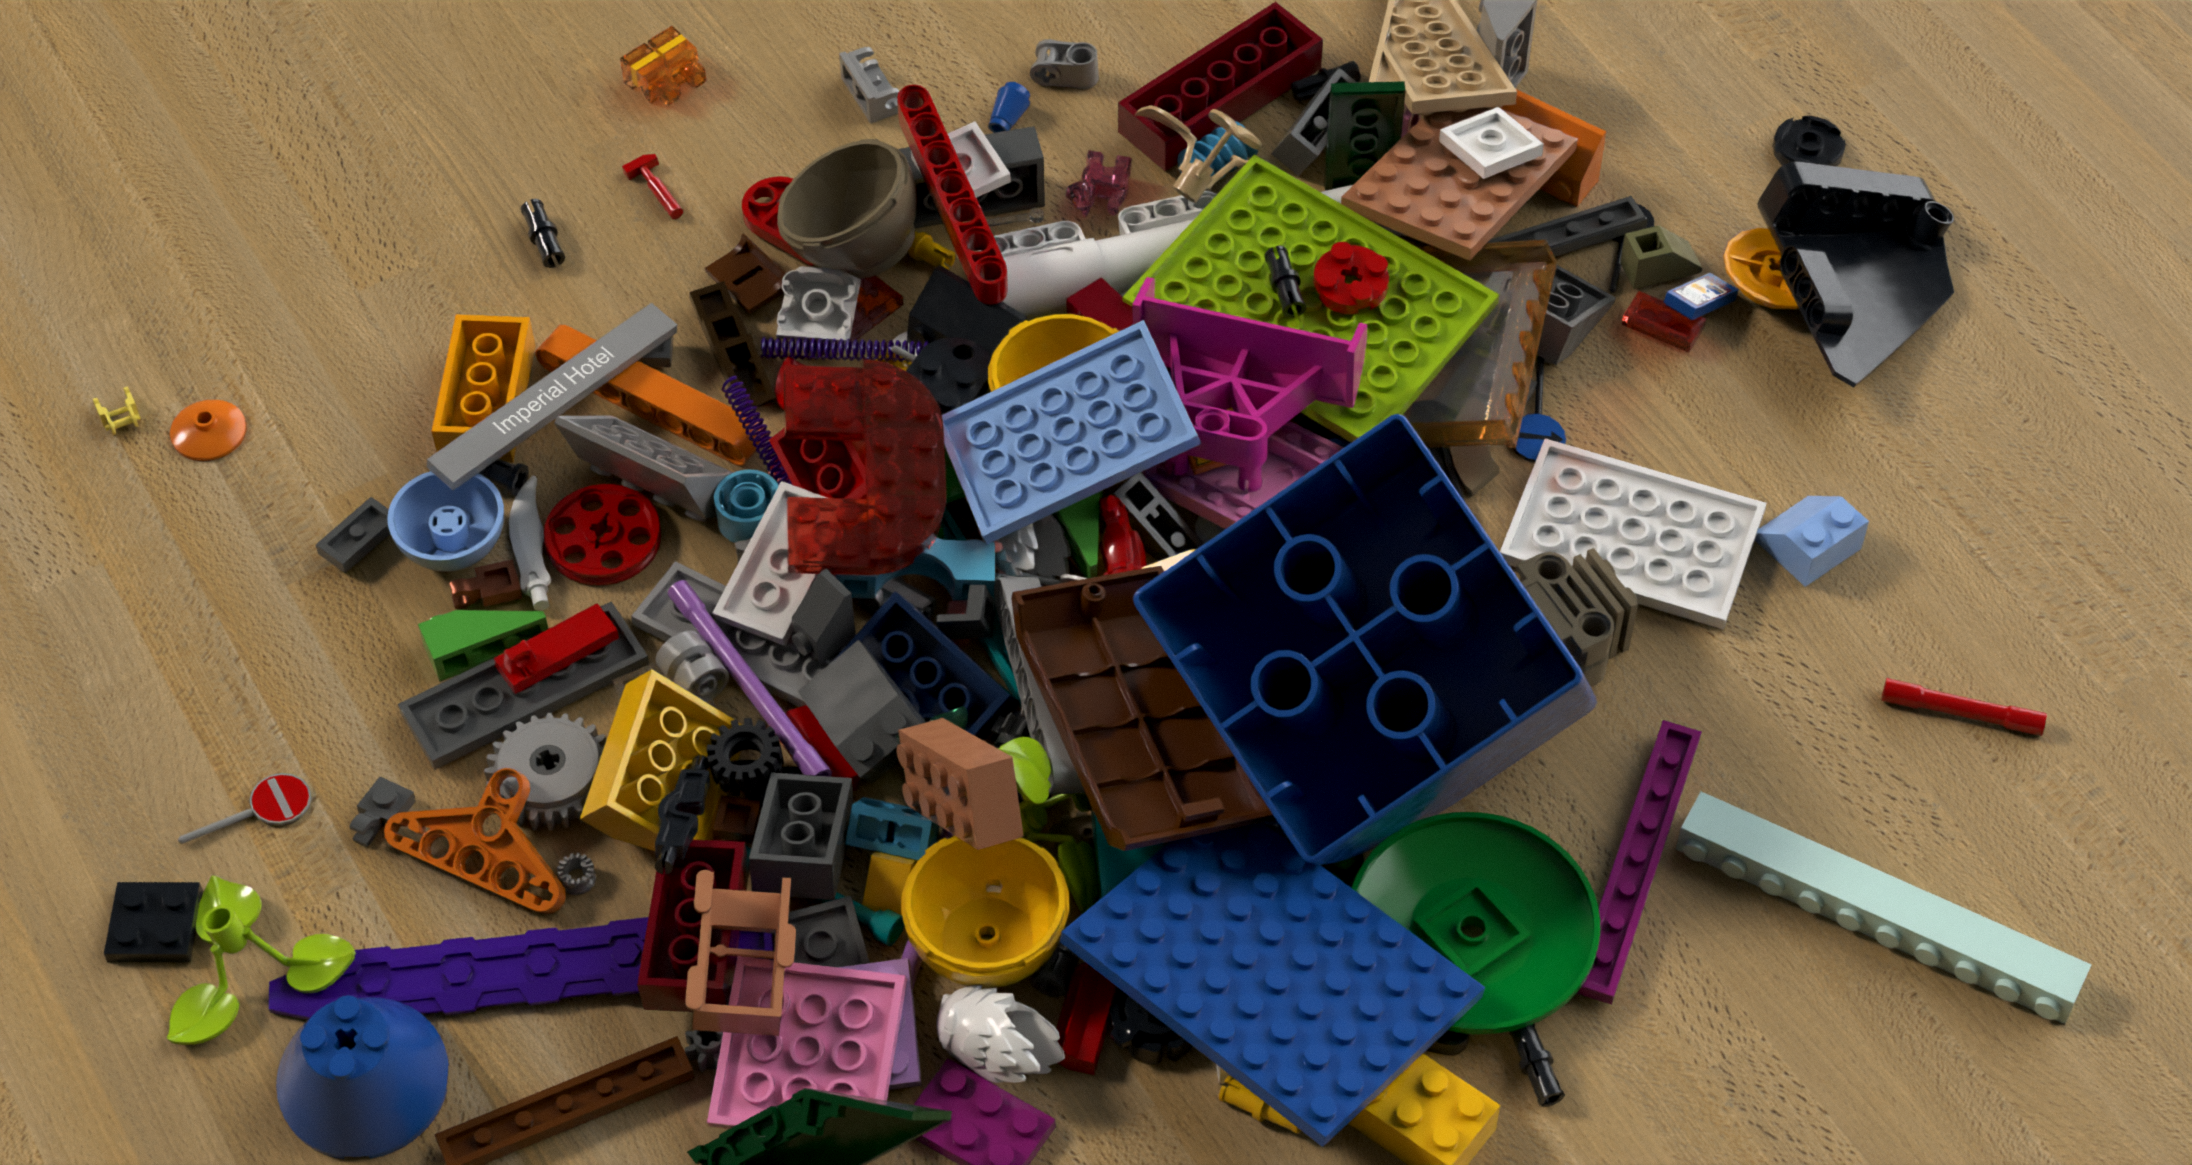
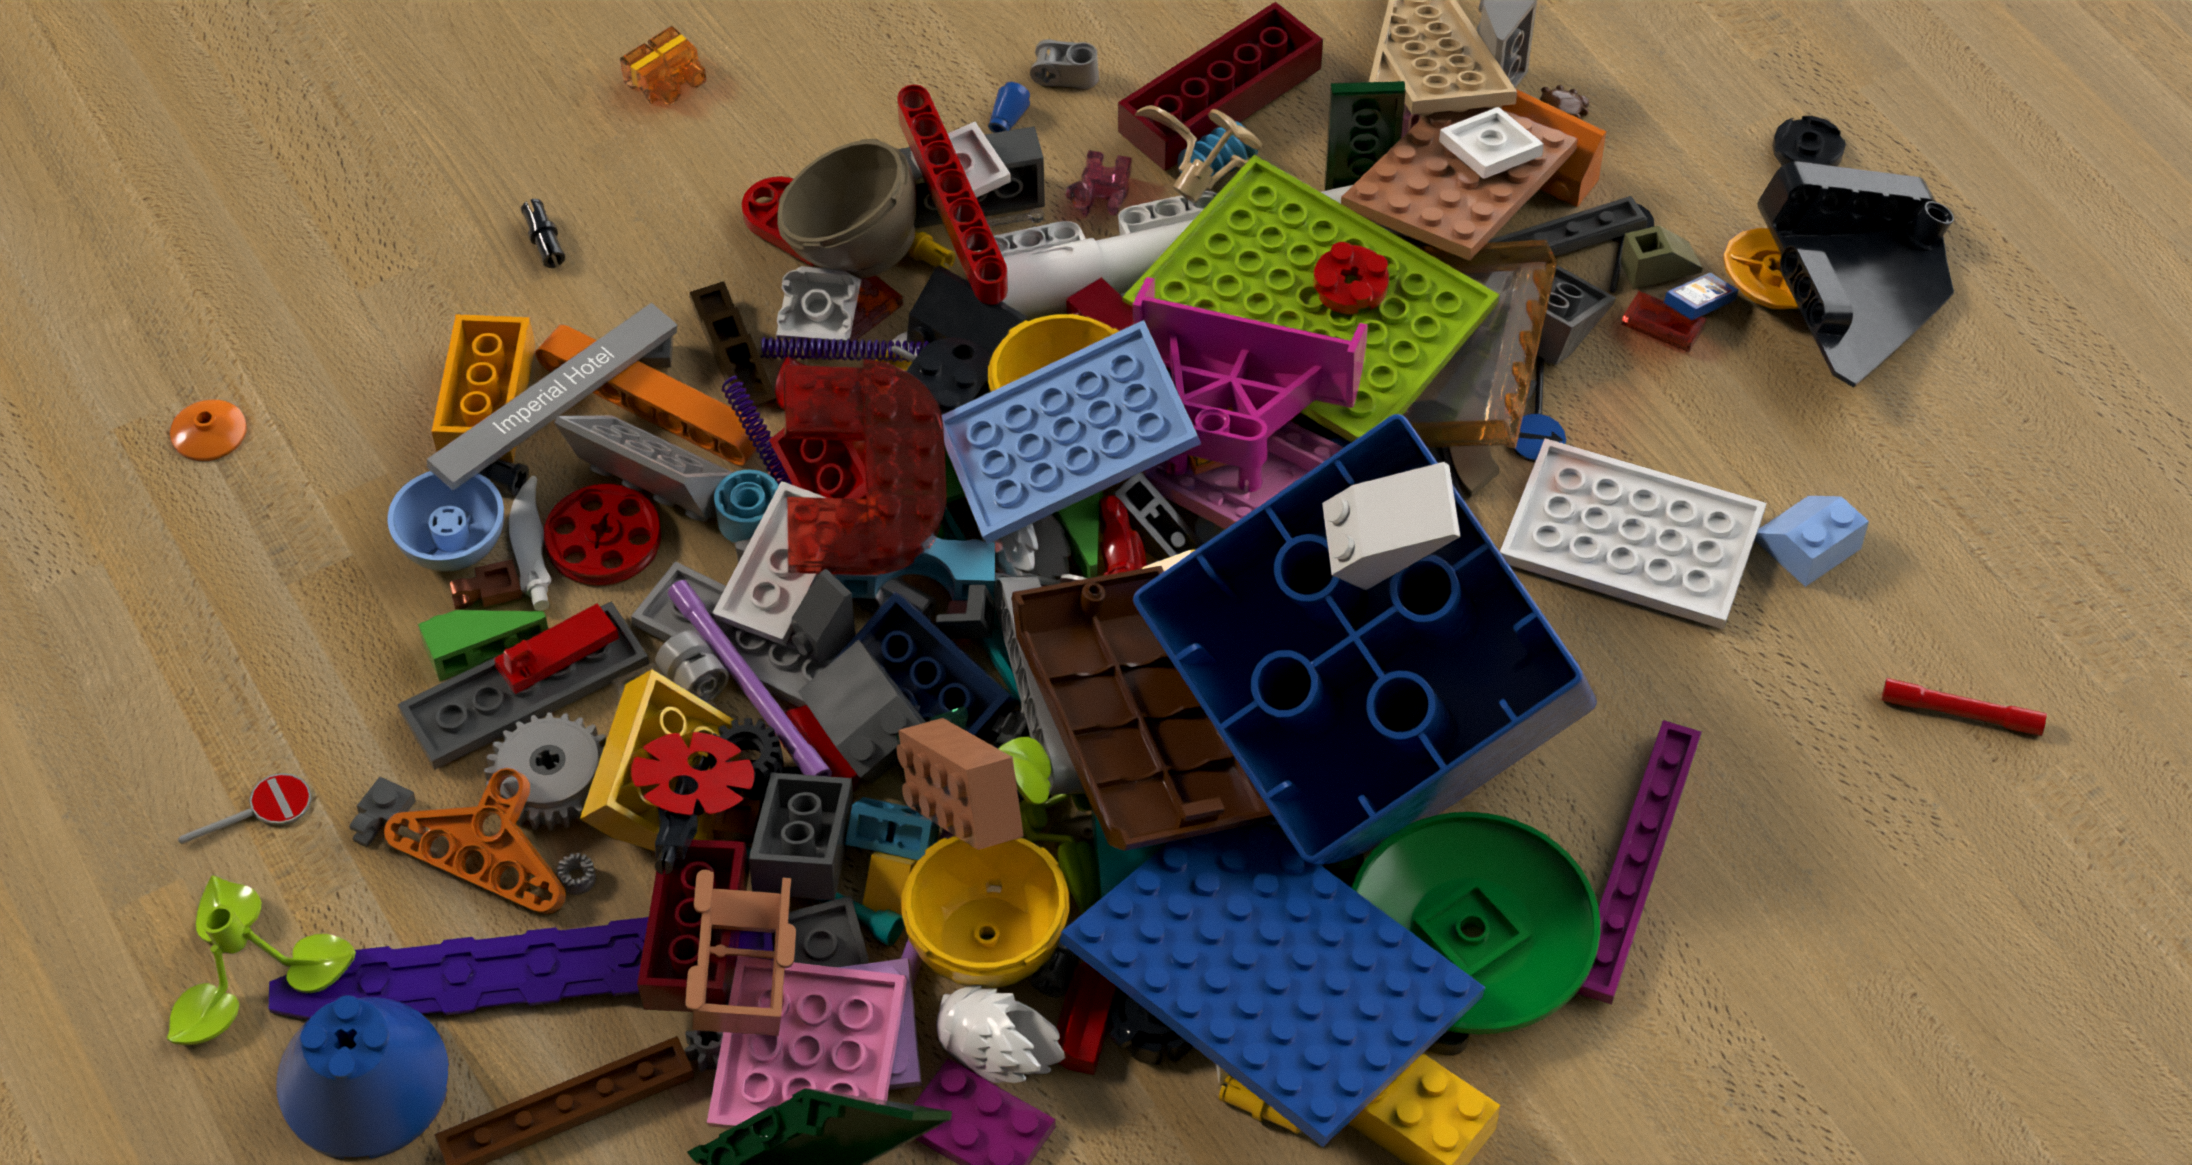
light yellow piece [93,386,141,436] -> none
black plate [104,882,203,962] -> none
dark grey plate [316,497,390,573] -> none
red piece [622,154,683,219] -> none
reddish brown piece [705,233,786,315] -> none
light grey hinge [839,47,899,124] -> none
black pin [1264,246,1306,318] -> none
dark grey brick [1271,68,1357,176] -> none
black axle [1291,61,1361,101] -> none
black pin [1509,1024,1565,1107] -> none
dark tan piece [1516,548,1638,687] -> none
light aqua brick [1676,791,2092,1024] -> none
none -> red piece [631,732,754,815]
none -> white slope [1322,462,1460,590]
none -> reddish brown piece [1540,85,1589,119]

